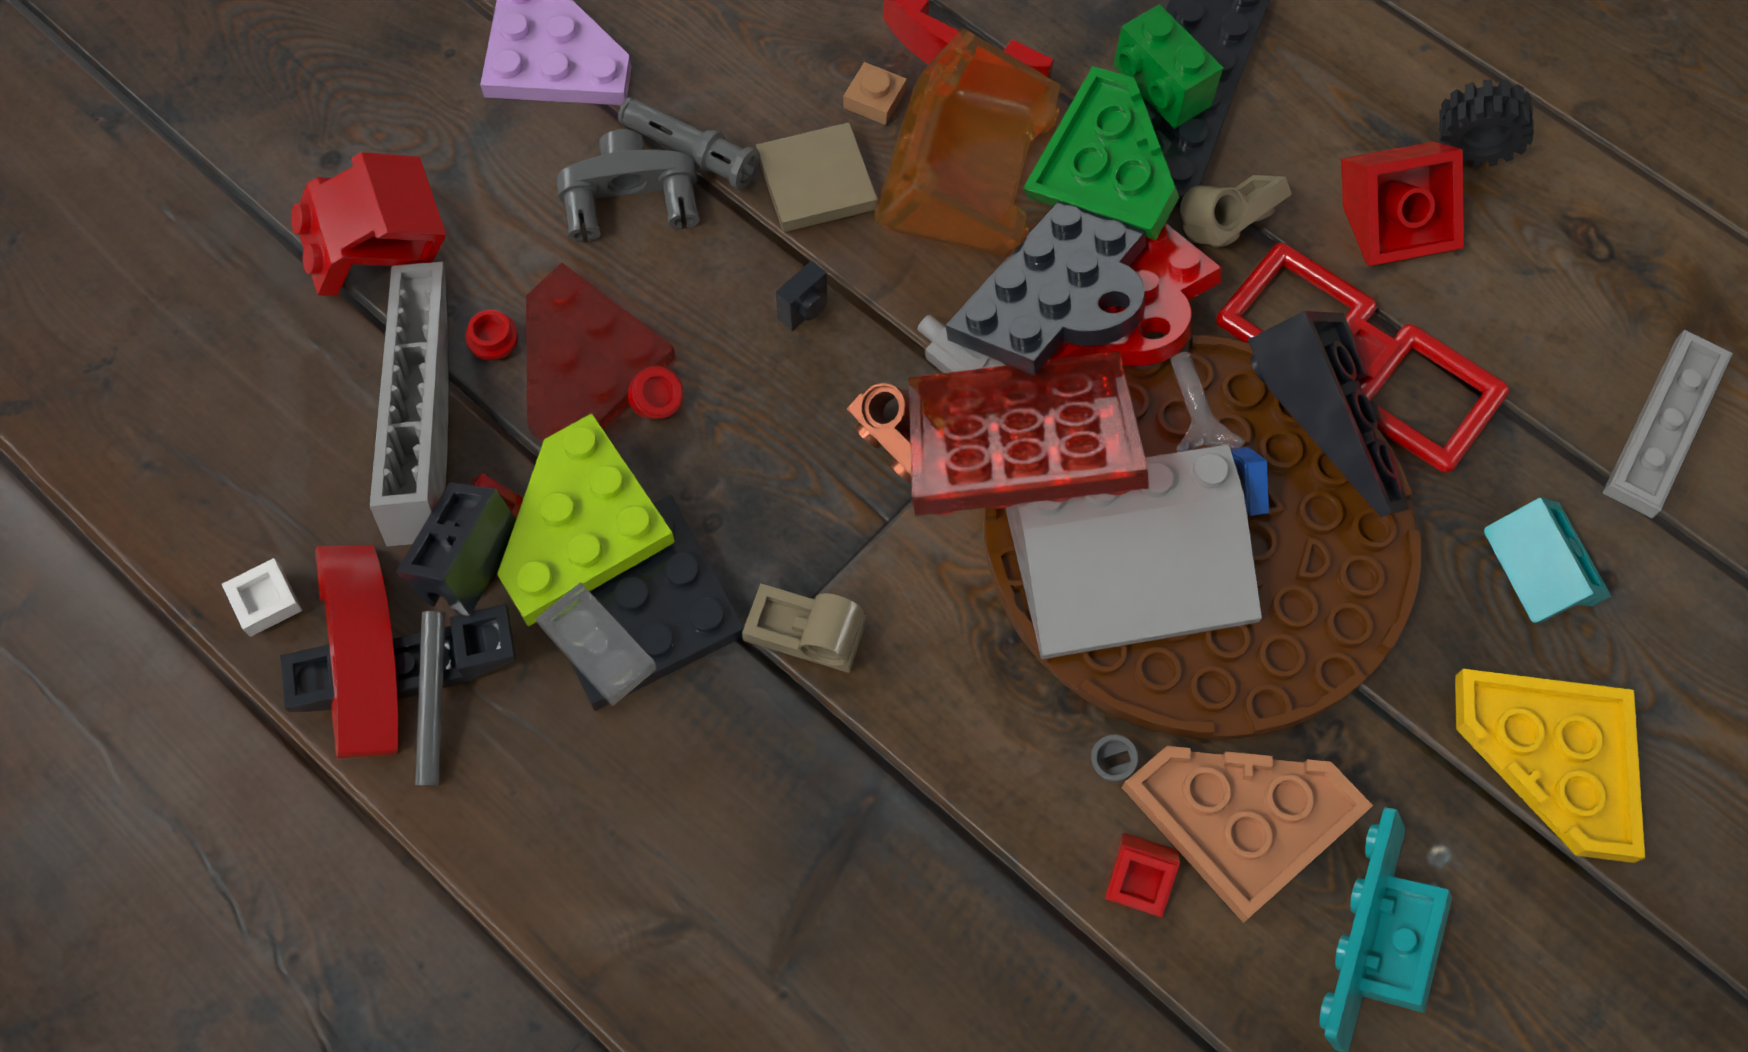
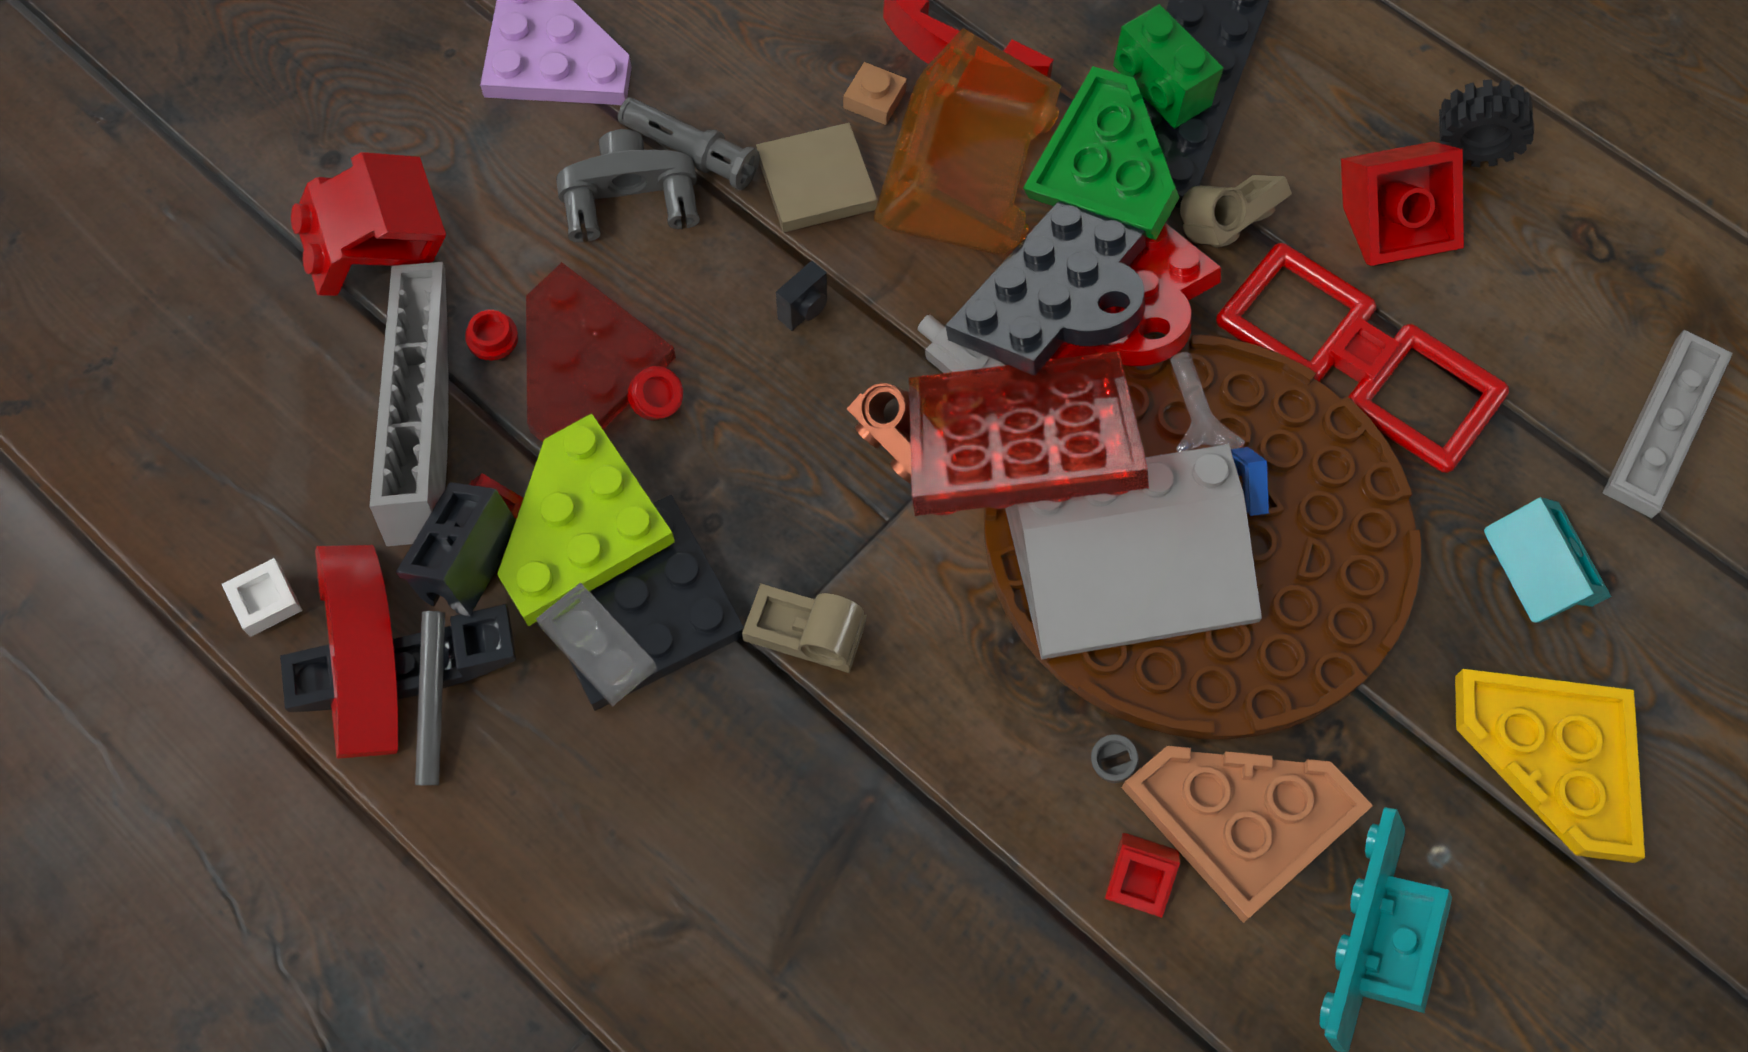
black wedge [1248,311,1409,517] -> none

